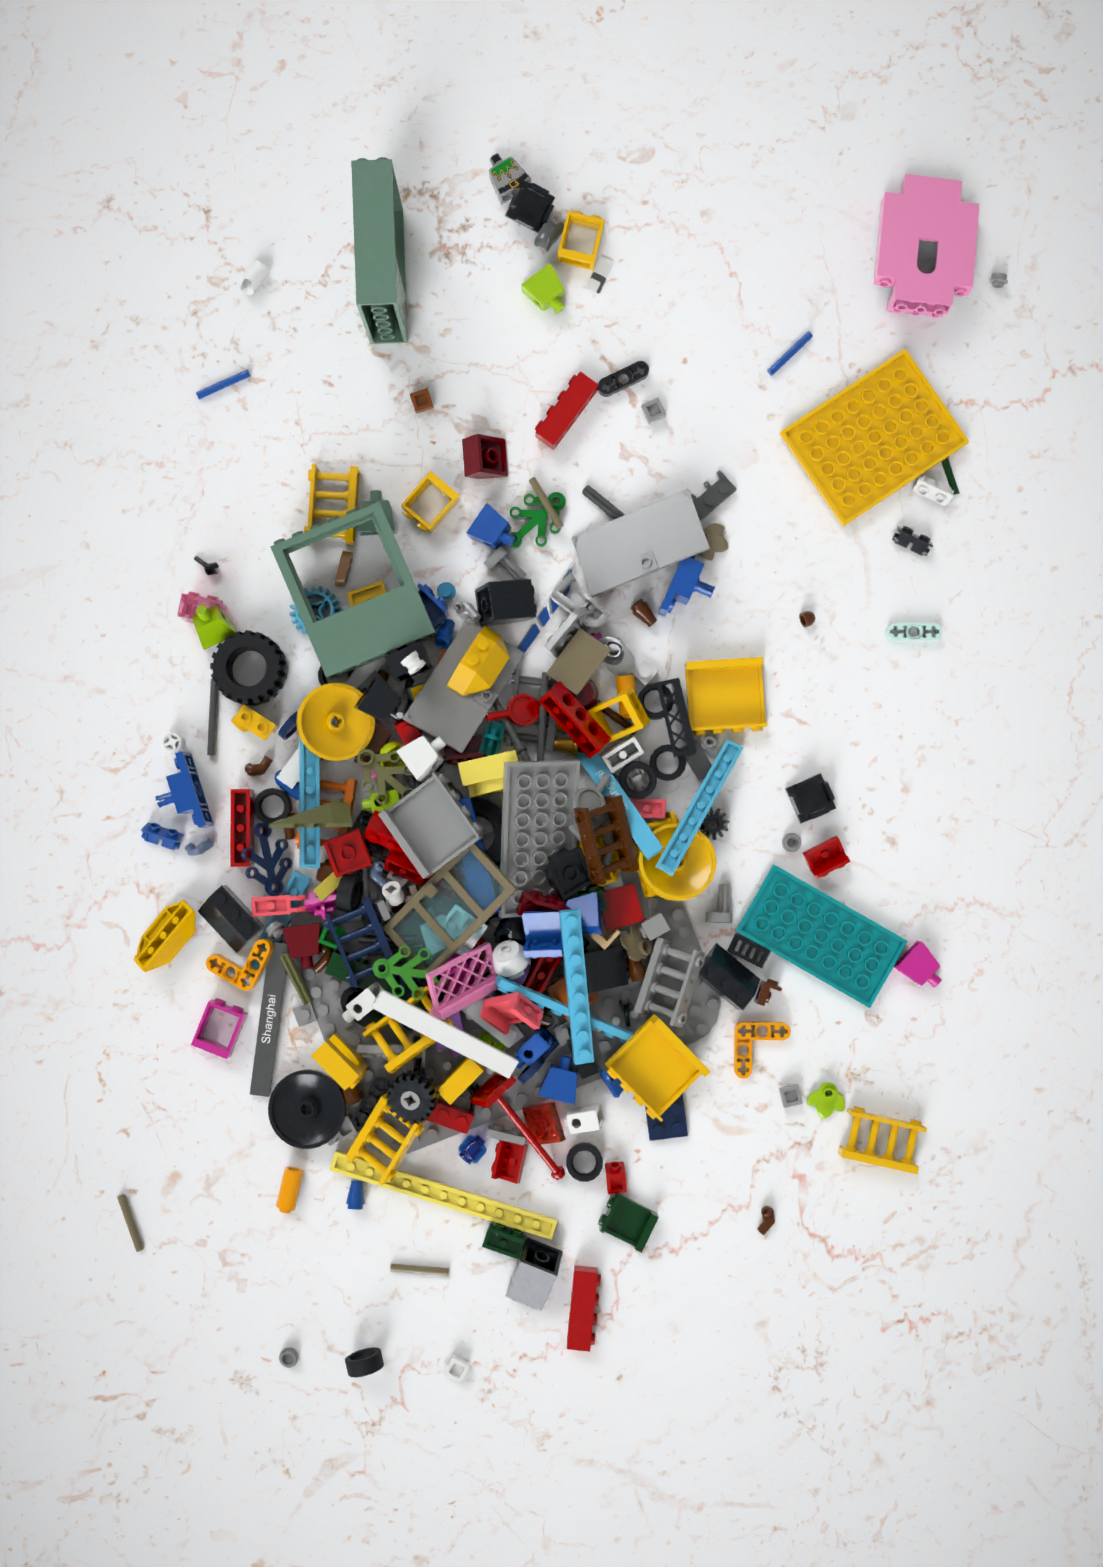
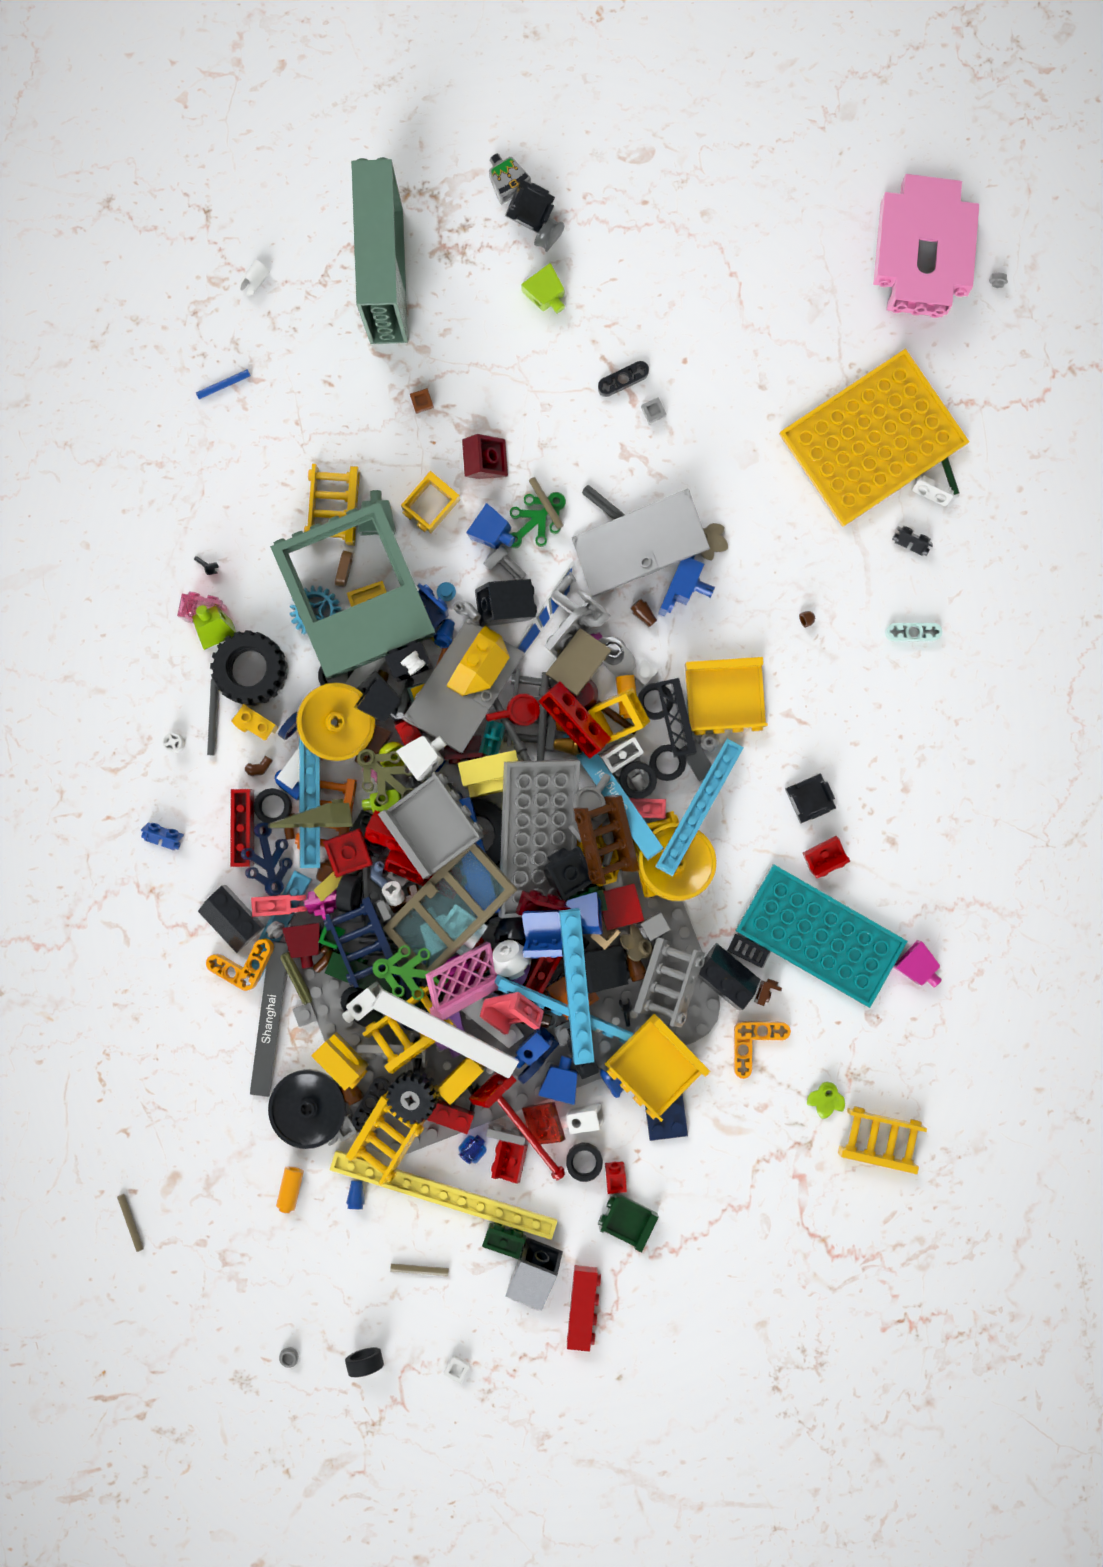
yellow wedge [134,900,195,972] -> none
blue brick [155,751,214,828] -> none
sand blue arm [185,838,214,857] -> none
dark pink window [191,998,248,1059] -> none
clear neon green arm [479,1031,505,1052] -> none
red brick [535,371,599,450] -> none
yellow window [557,211,605,270] -> none
white sticker [586,256,614,294] -> none
dark grey hinge [691,470,737,522] -> none
black gear [700,807,729,840] -> none
light grey piece [705,884,732,923] -> none
reddish brown arm [757,1206,775,1235] -> none
blue bar [767,331,813,376] -> none
light grey plate [779,1084,803,1108] -> none
light grey plate [782,833,801,852] -> none

